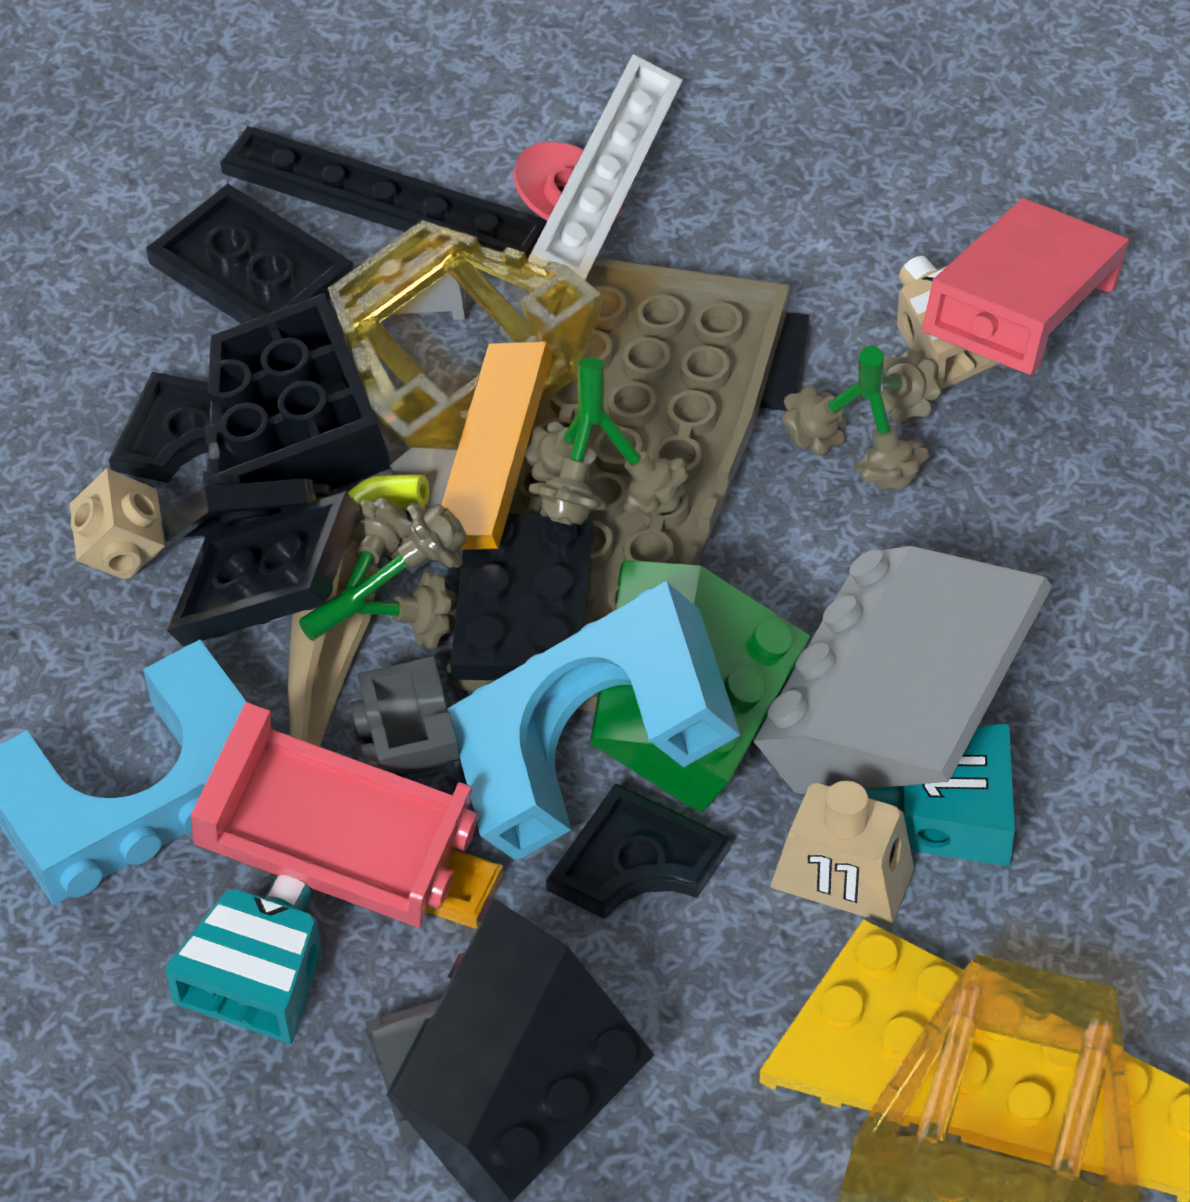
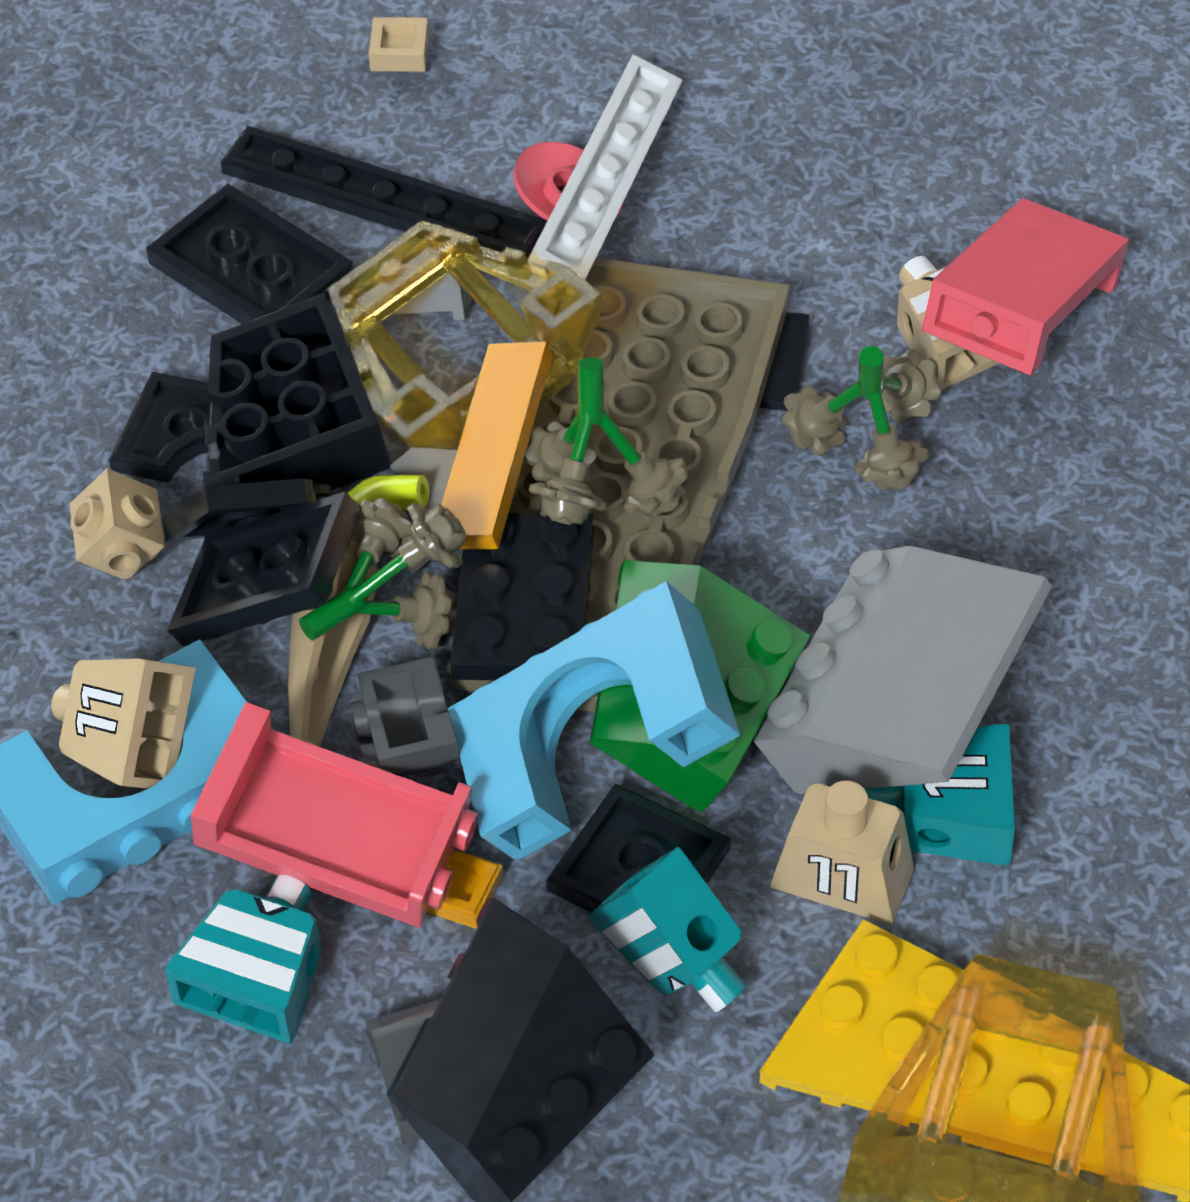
none -> tan torso [51,659,196,789]
none -> tan plate [369,17,429,72]
none -> teal torso [587,847,747,1013]

